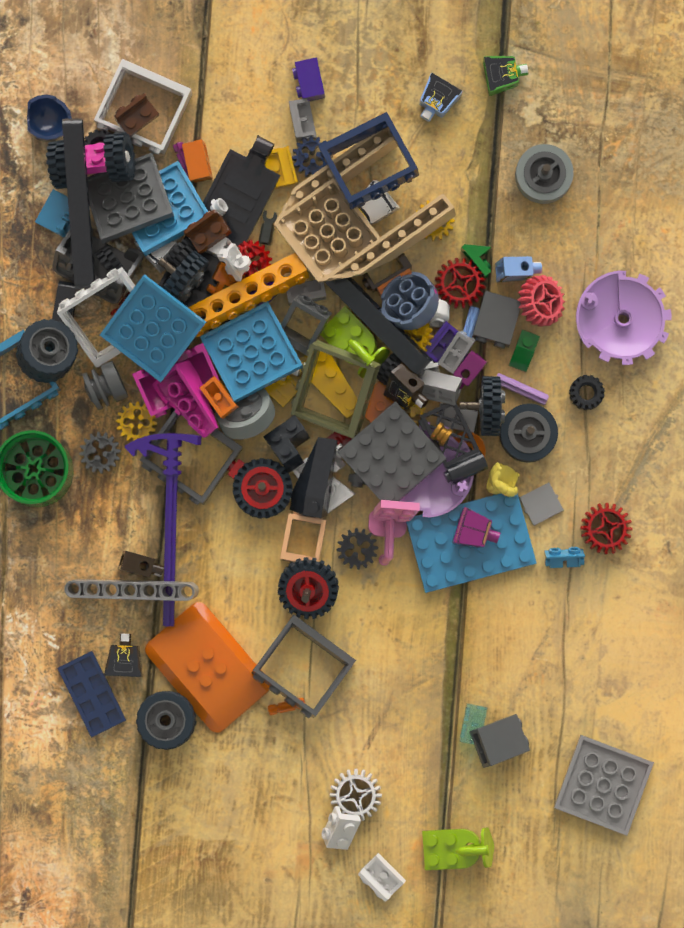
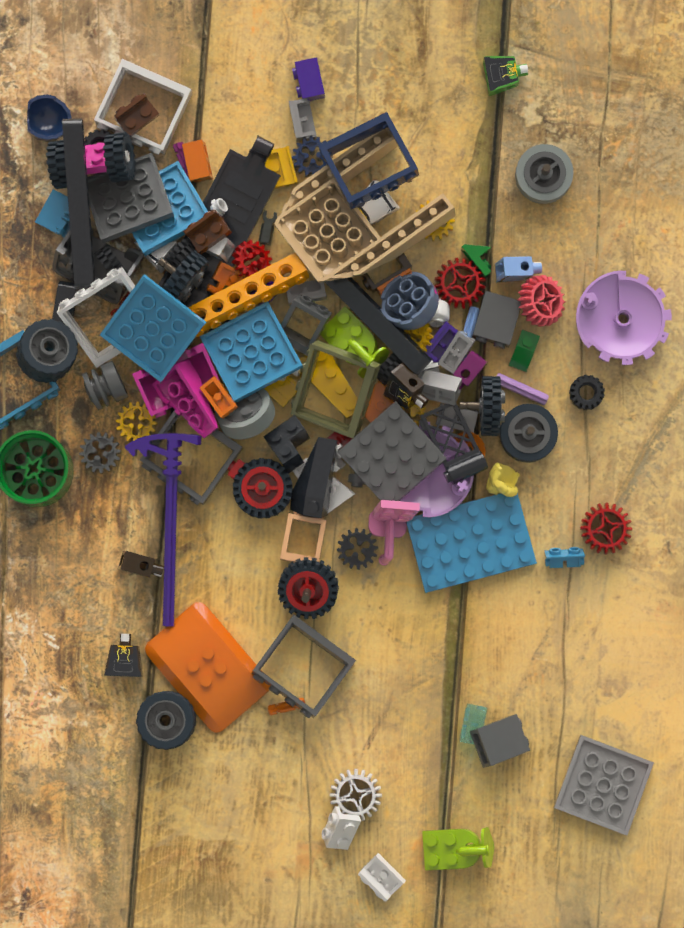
dark blue plate [57,651,127,738] -> none
light grey beam [64,579,199,601] -> none
white hips [217,243,251,281] -> none
torso [419,73,462,122] -> none
pearl gold wheel [430,422,453,447] -> none
magenta torso [452,507,500,548] -> none
light grey piece [519,483,563,525] -> none

